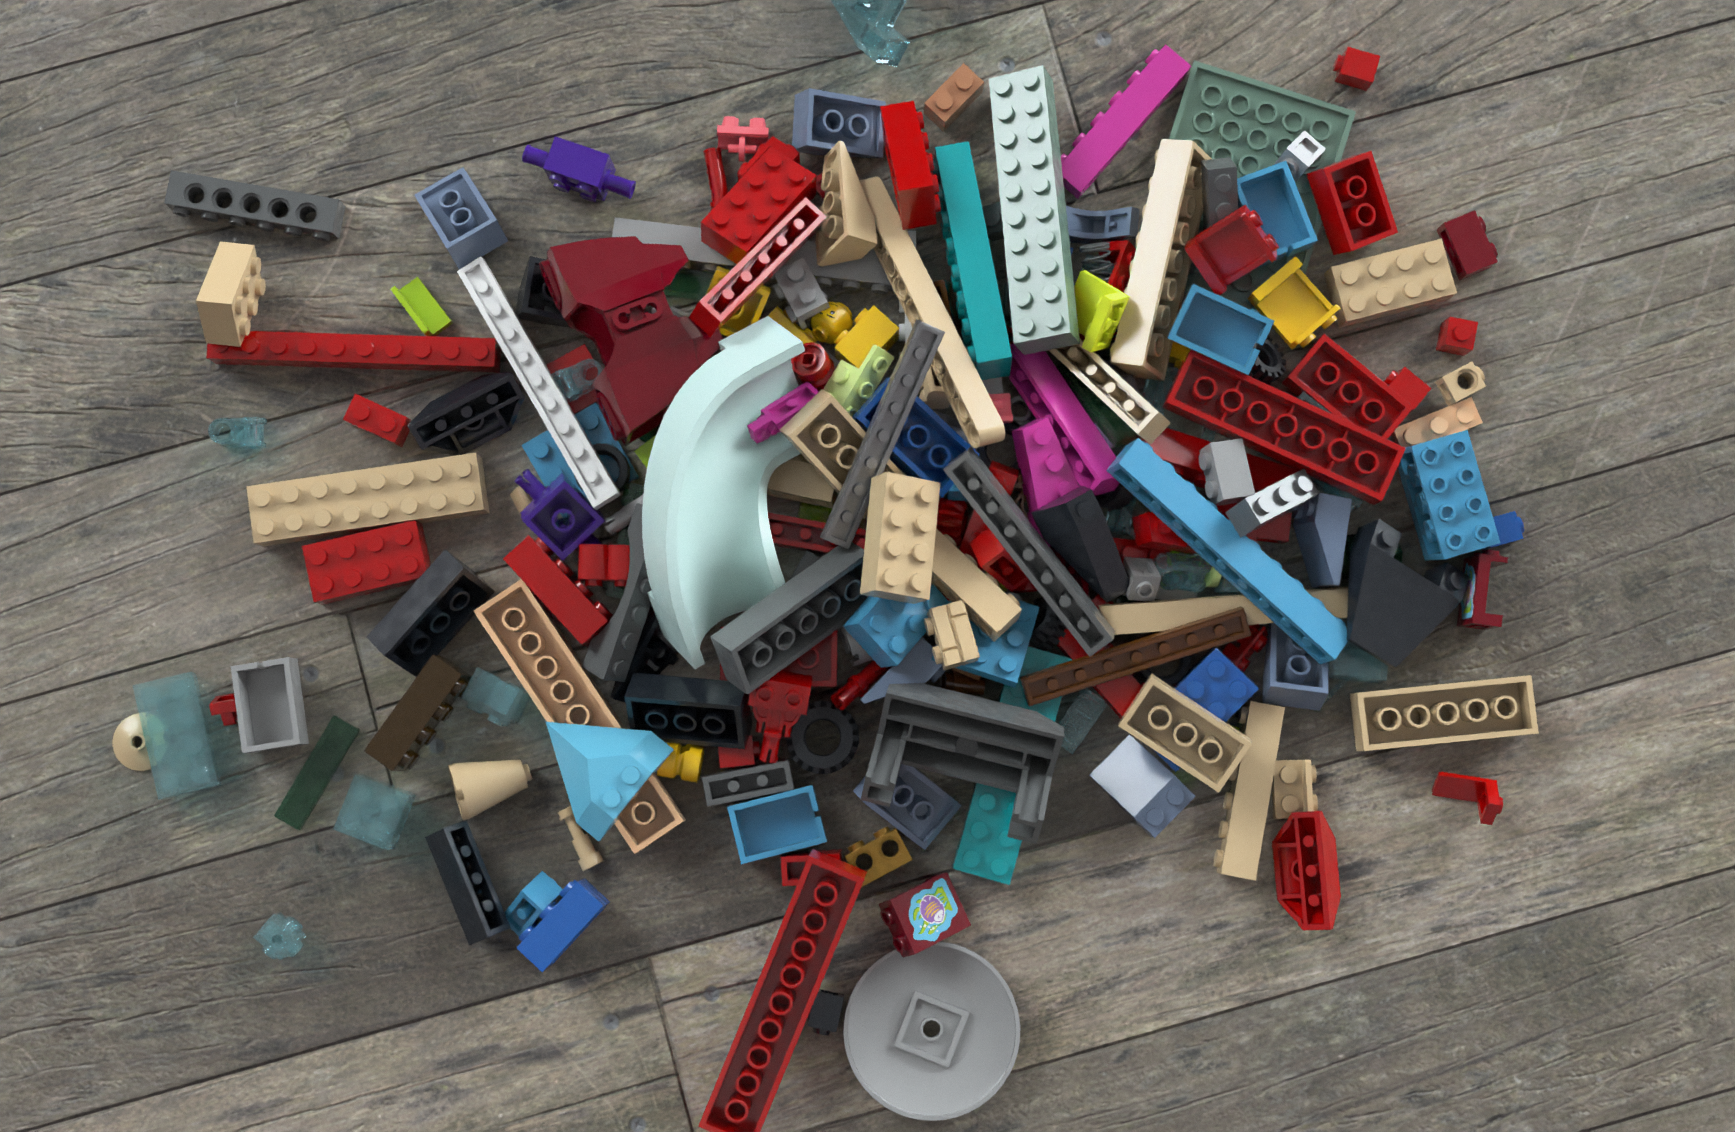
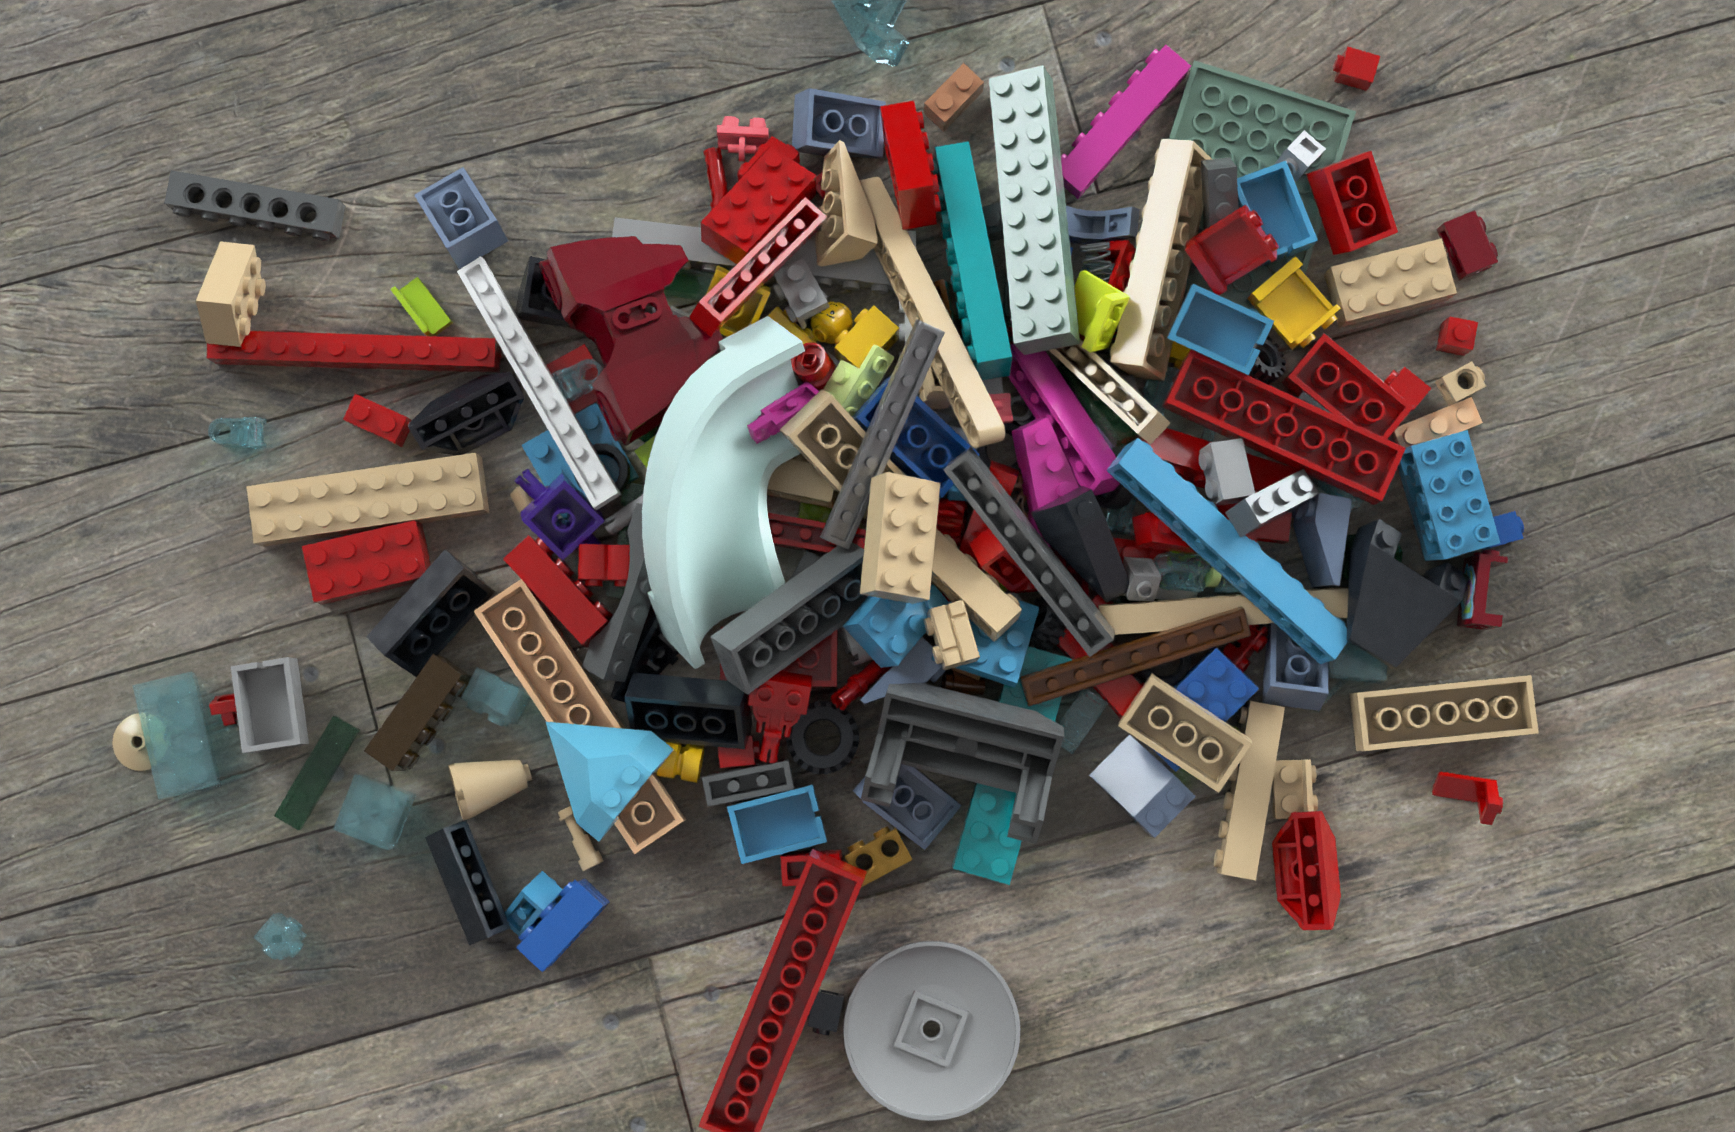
dark purple brick [522,136,636,202] -> none
panel [879,872,971,958] -> none

